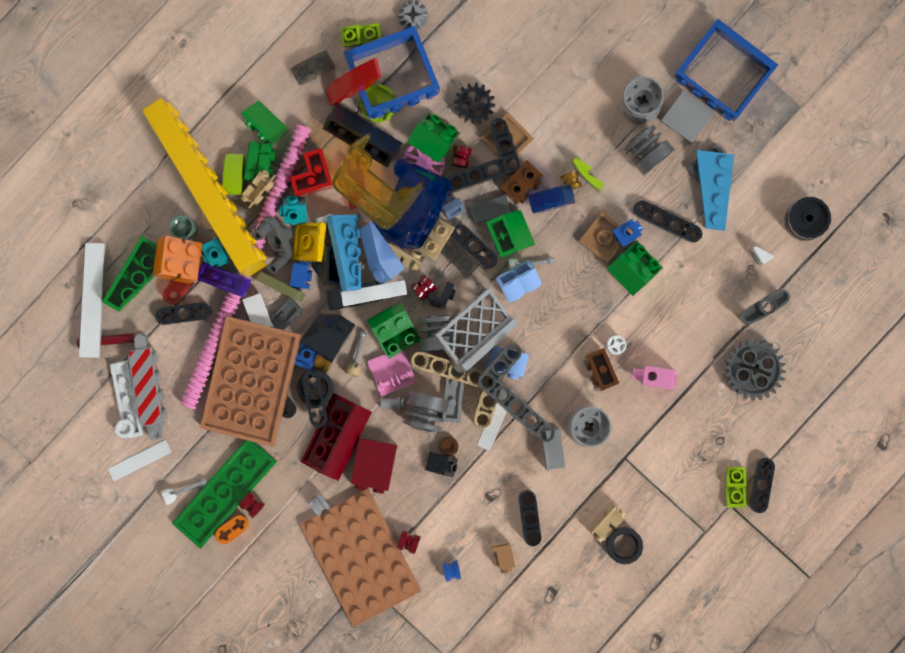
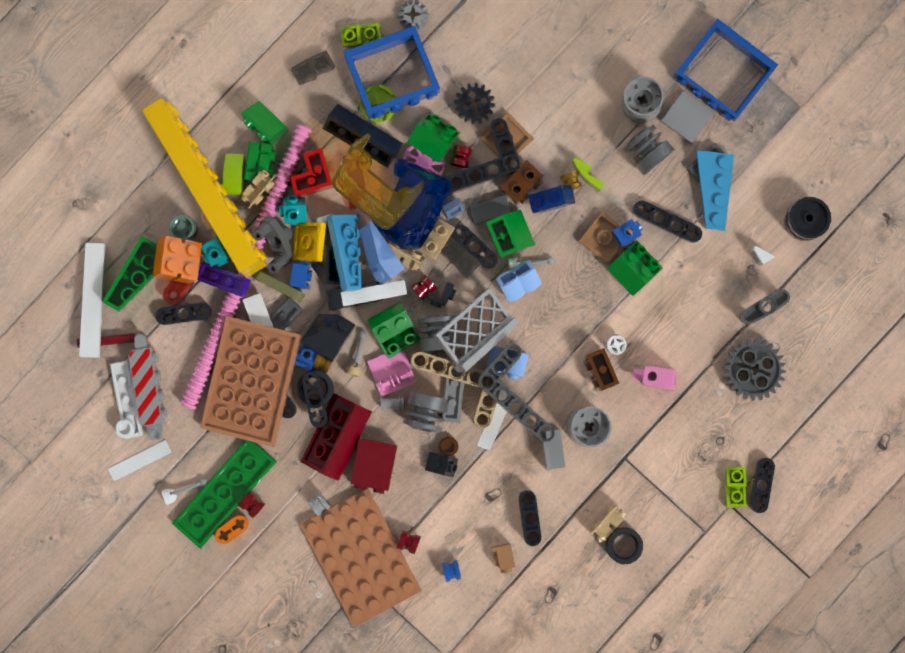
red slope [325,58,382,106] -> none

